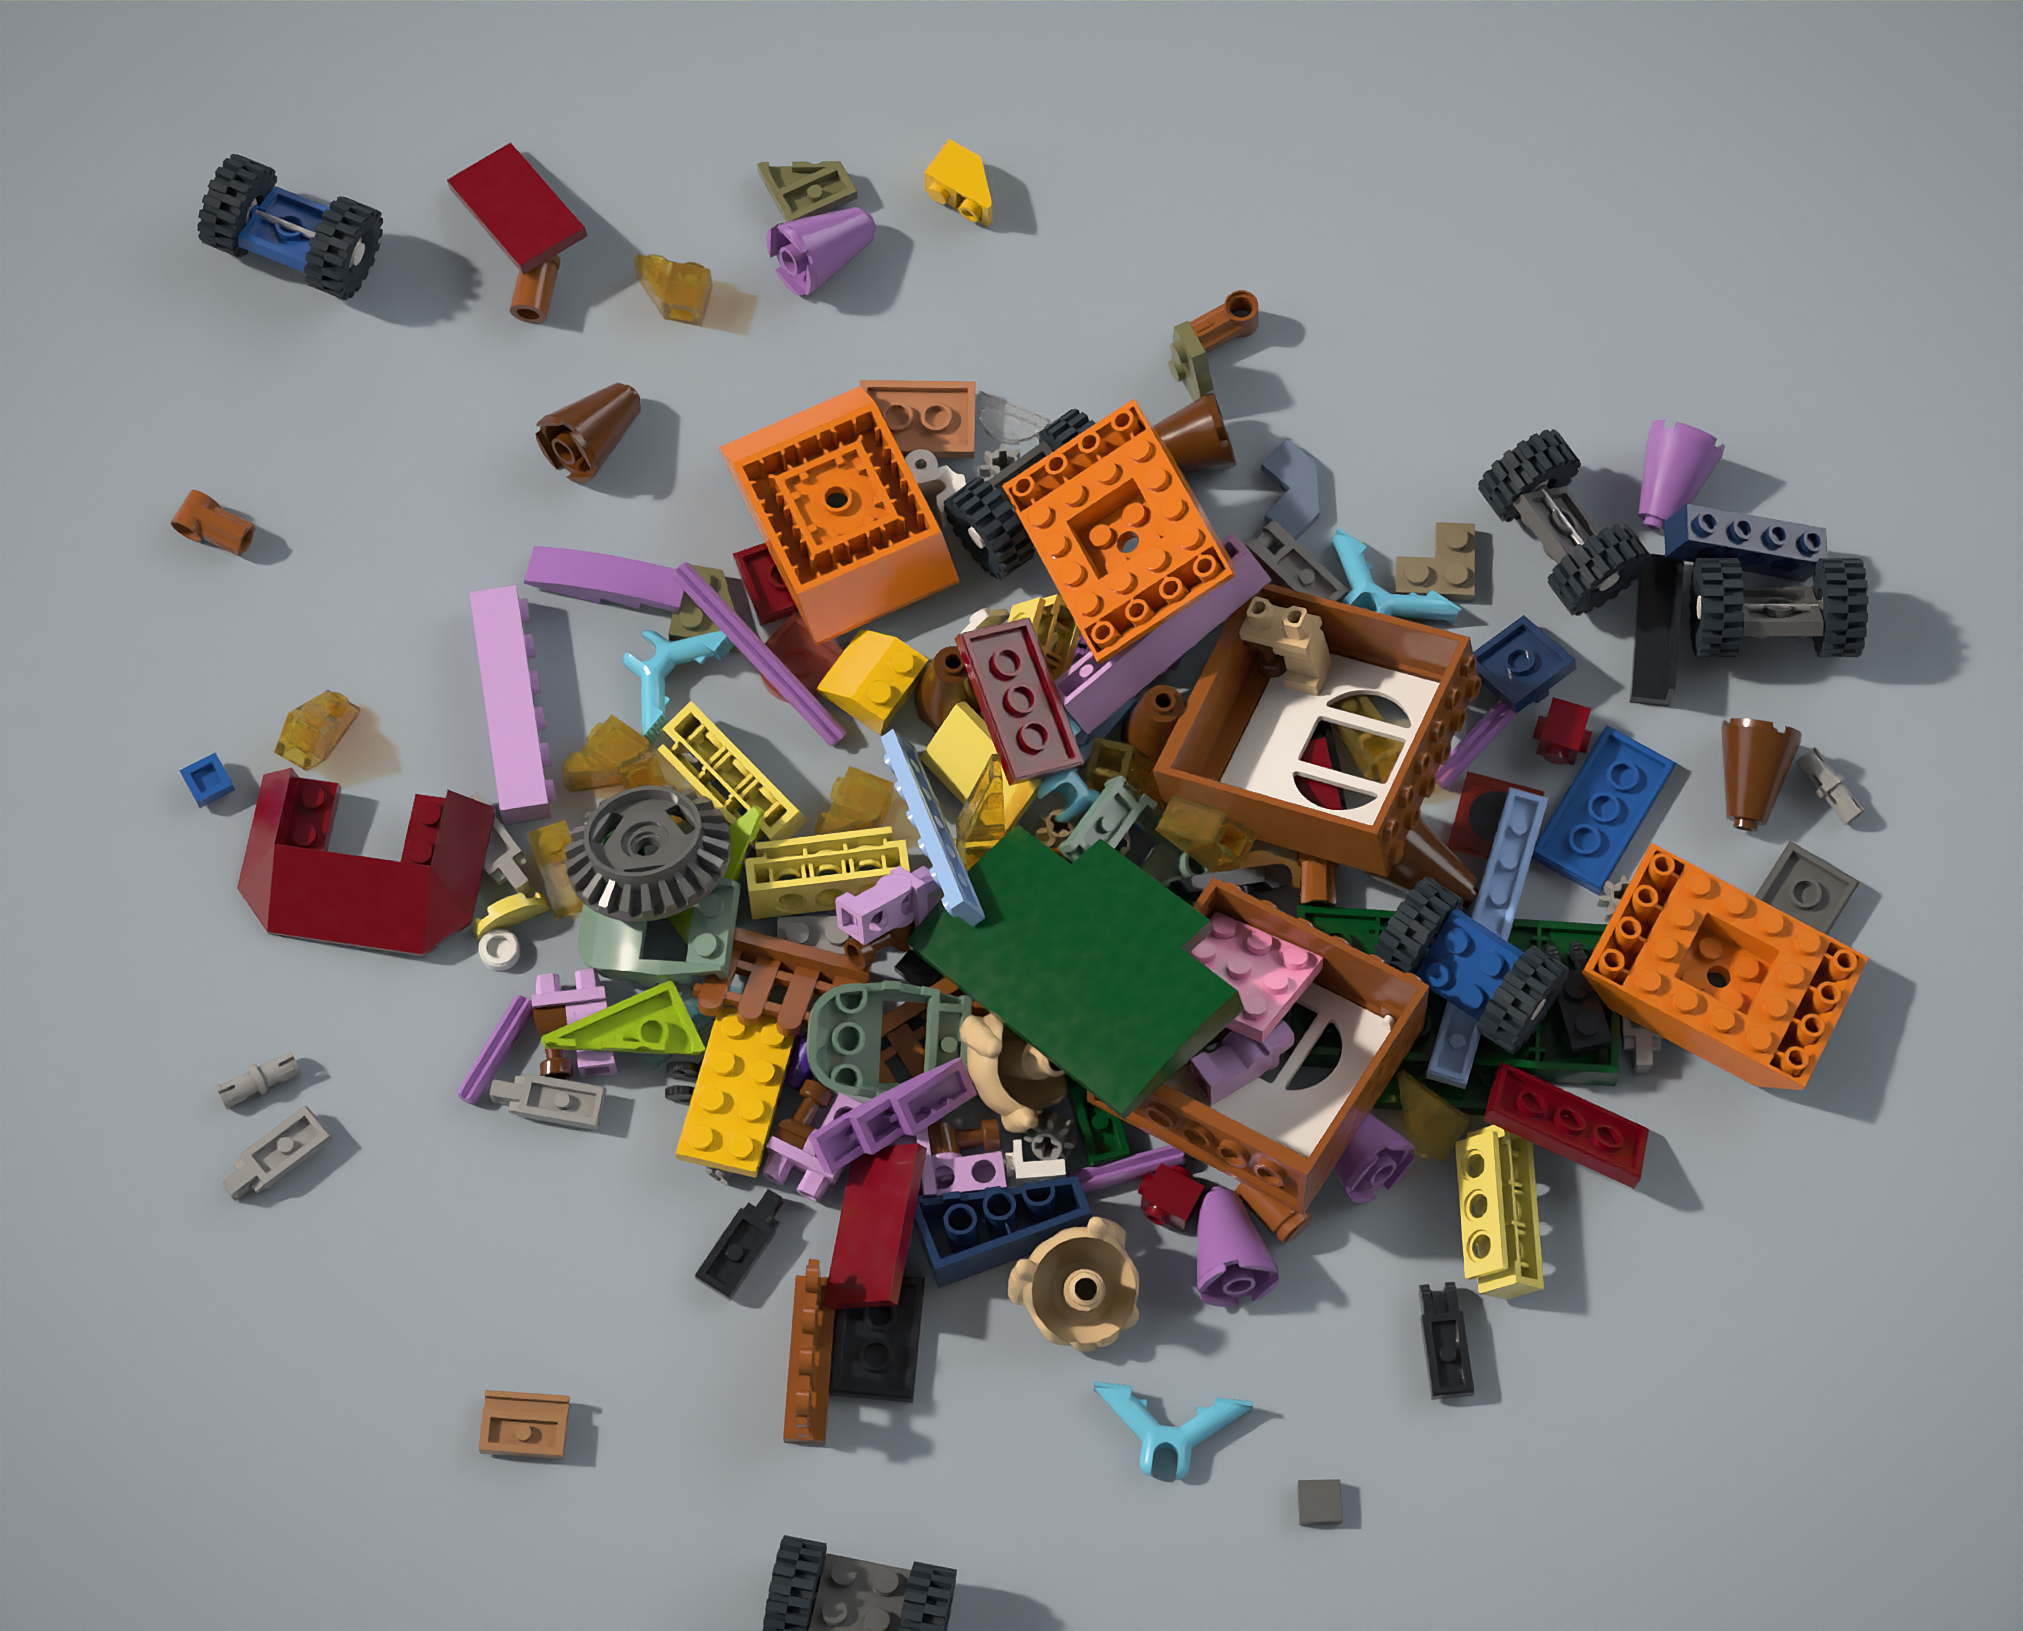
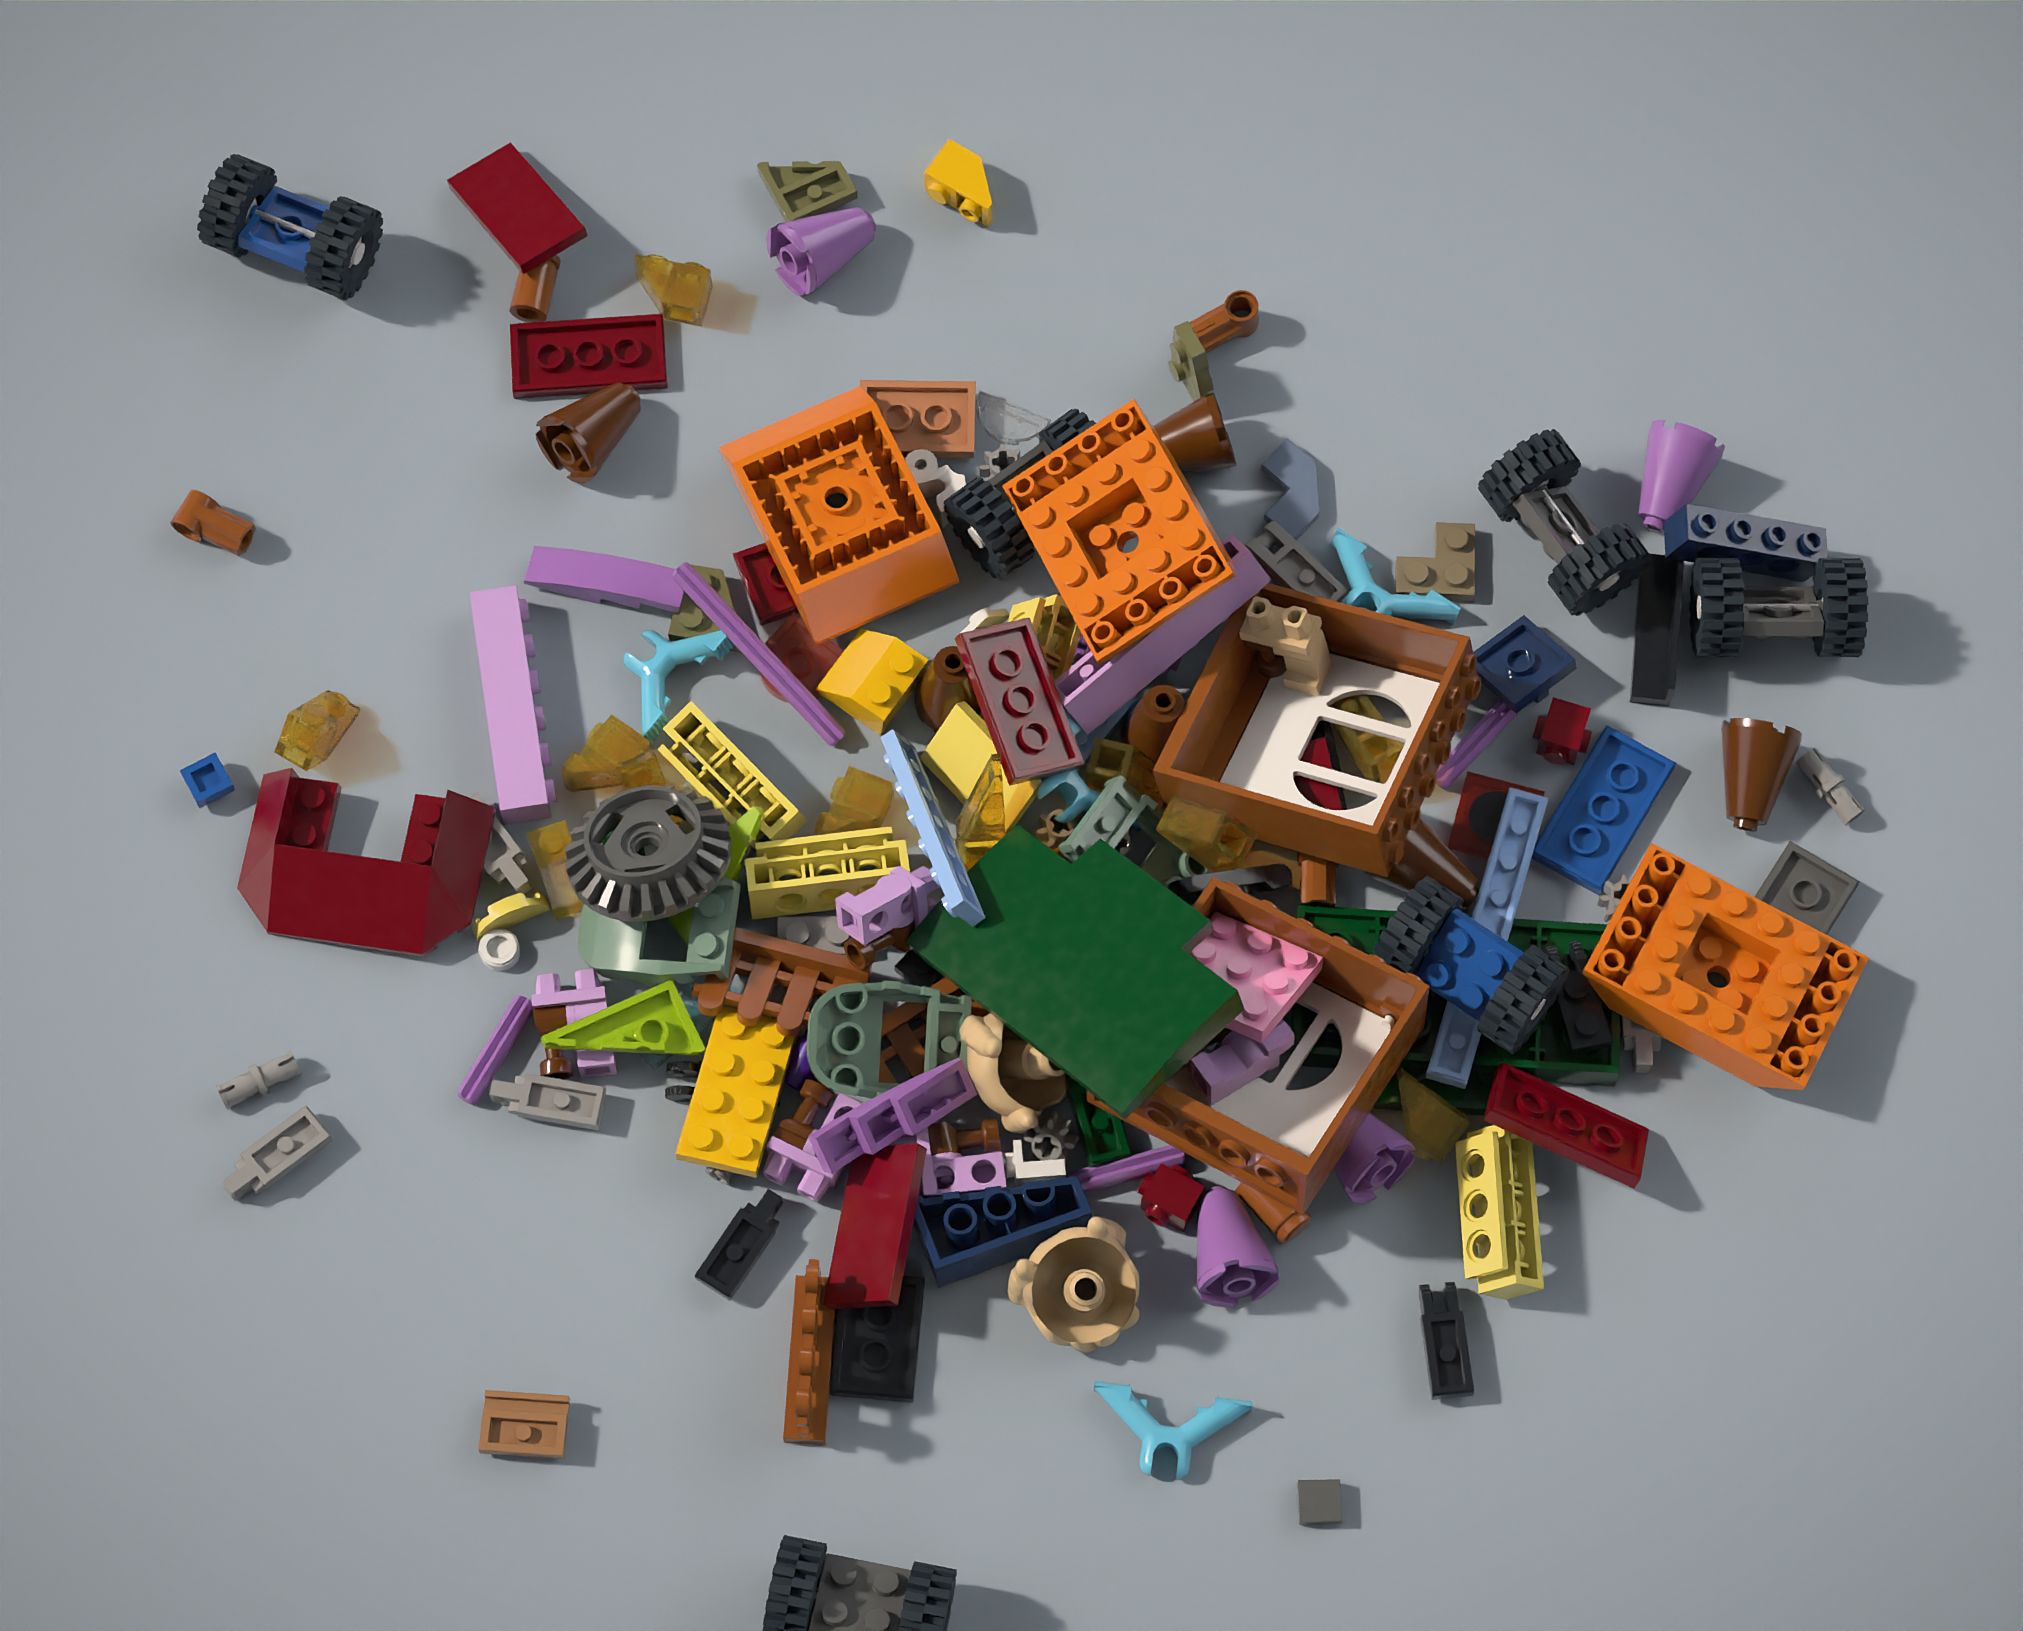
none -> dark red tile [510,314,668,399]

